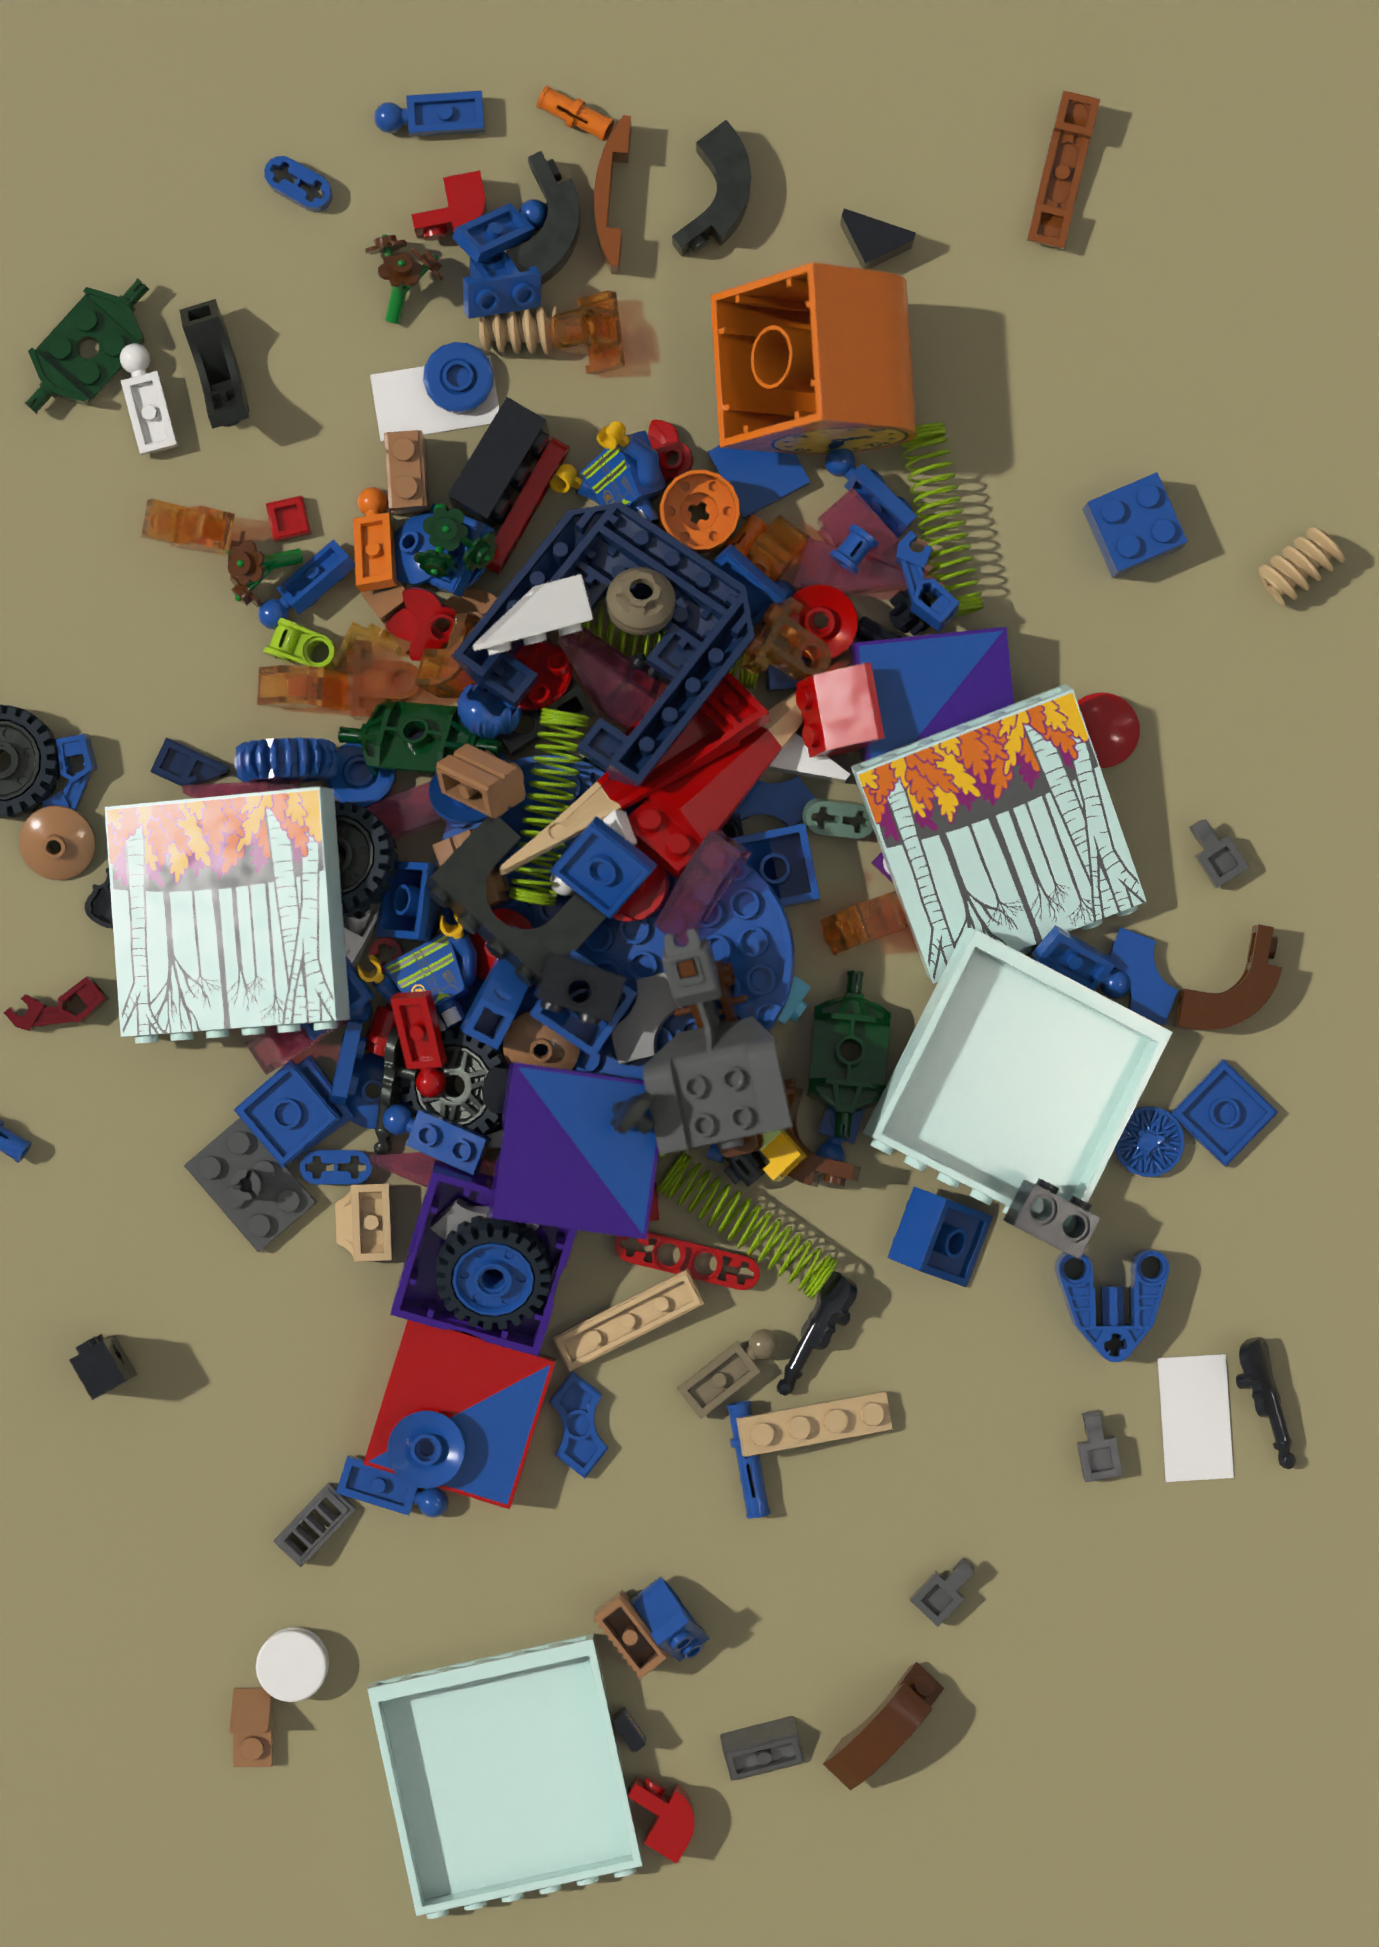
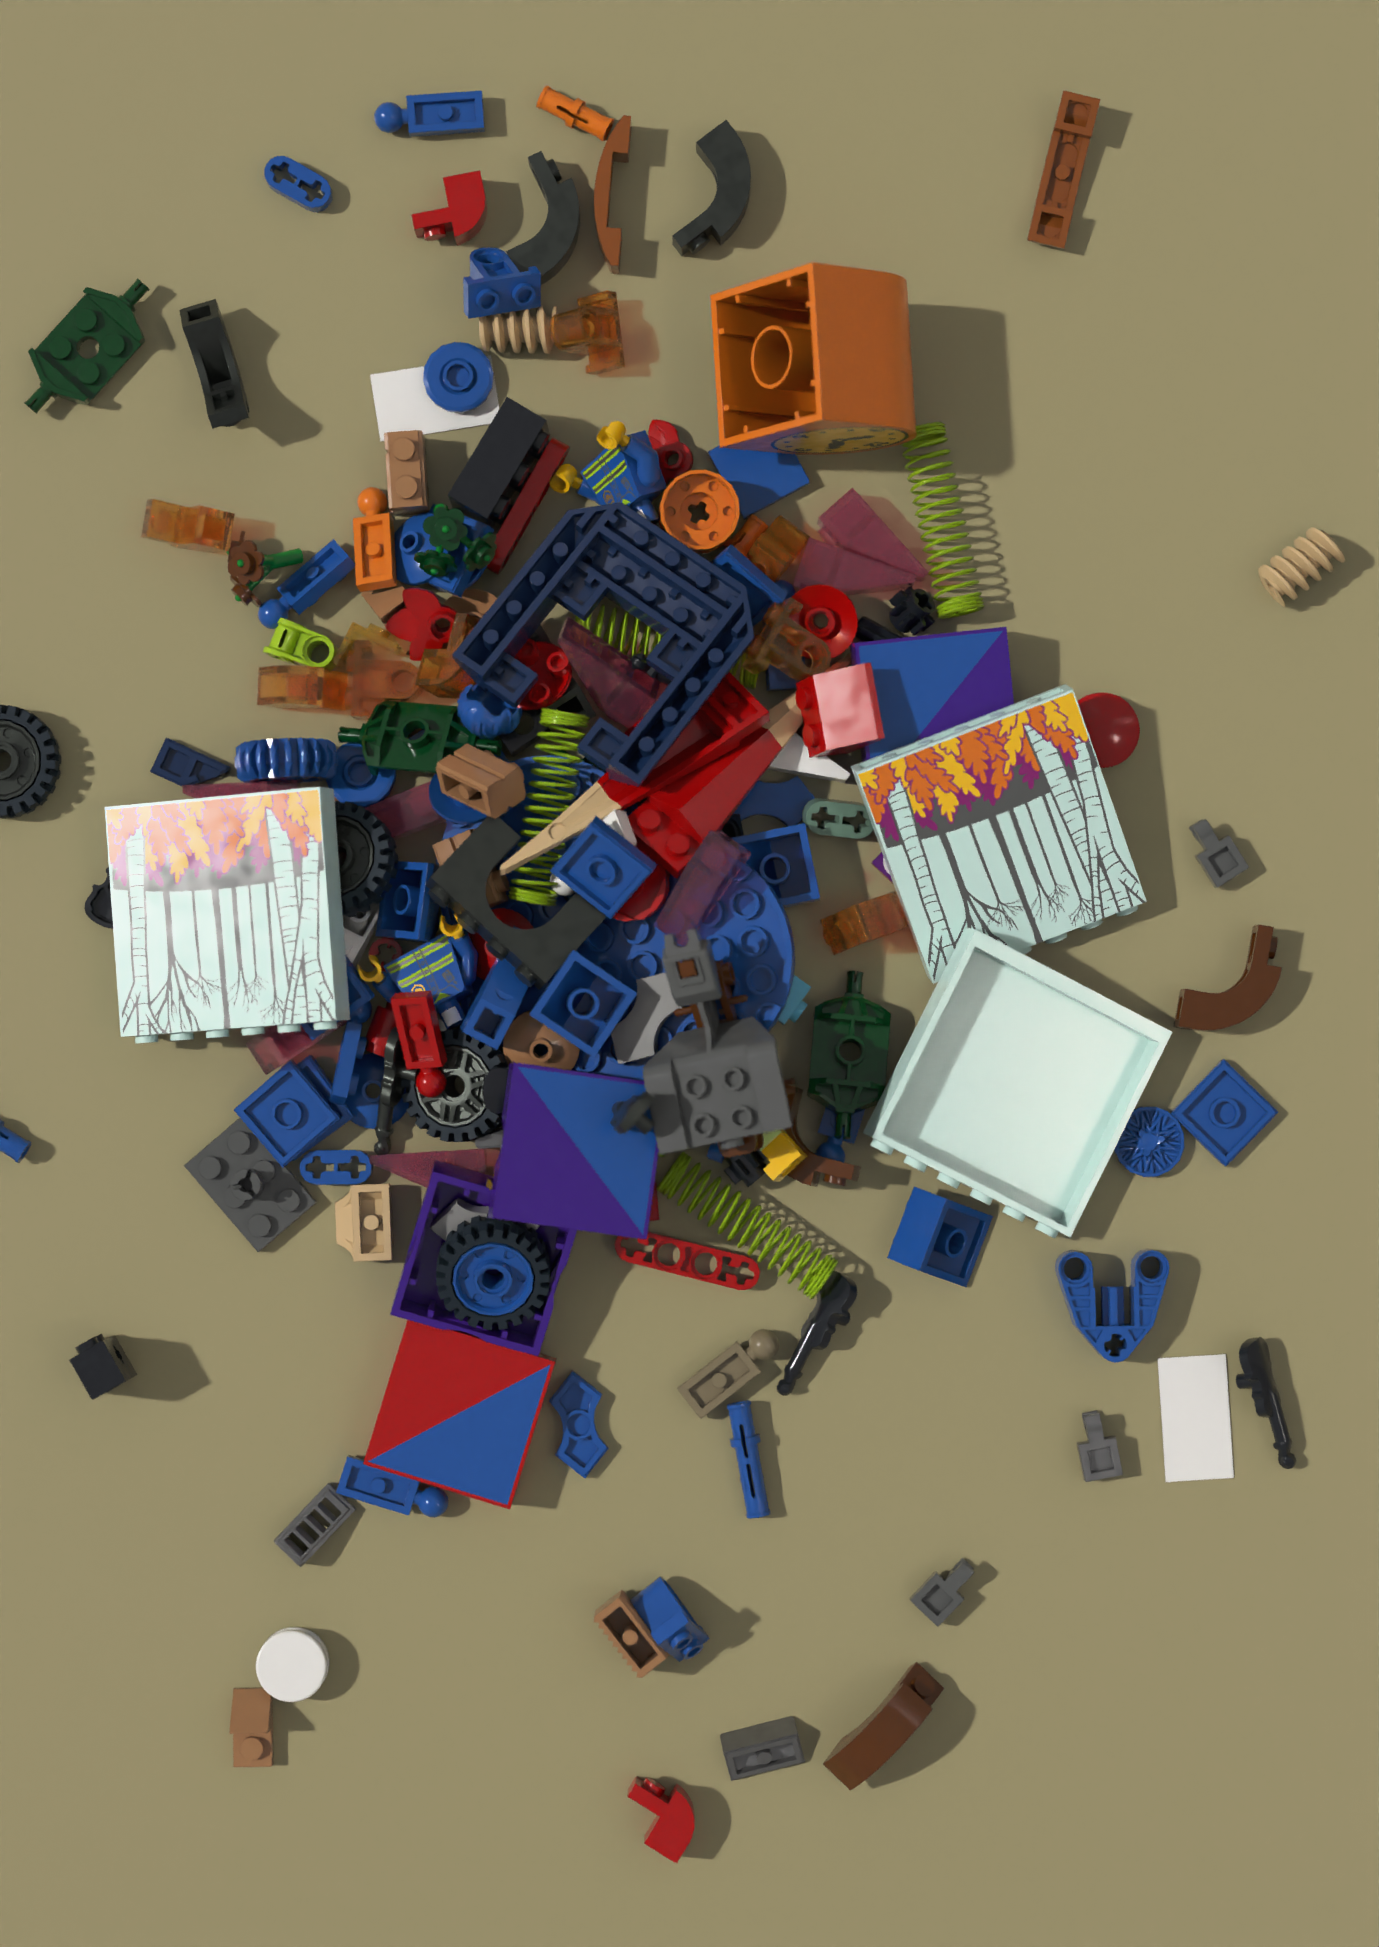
dark red piece [4,976,109,1031] -> none
medium nougat dish [19,805,96,880] -> none
blue piece [42,734,98,811] -> none
white plate [120,343,178,456] -> none
red tile [266,496,312,542] -> none
reddish brown plant [365,234,443,324] -> none
light aqua panel [367,1633,643,1919] -> none
blue plate [383,1104,491,1175] -> none
blue dish [387,1411,465,1489] -> none
blue plate [452,199,548,264] -> none
white slope [473,574,593,655] -> none
black brick [534,951,626,1026] -> none
tan tile [552,1268,705,1372] -> none
dark tan piece [605,567,676,635] -> none
black tile [613,1707,647,1752] -> none
tan plate [736,1391,892,1457] -> none
blue plate [825,448,917,539] -> none
blue bush [829,524,879,575] -> none
black slope [840,208,916,270] -> none
blue piece [895,531,960,632] -> none
brick [1003,1178,1100,1259] -> none
blue plate [1032,925,1130,998] -> none
blue piece [1082,472,1188,578] -> none
blue tile [1108,927,1178,1026] -> none

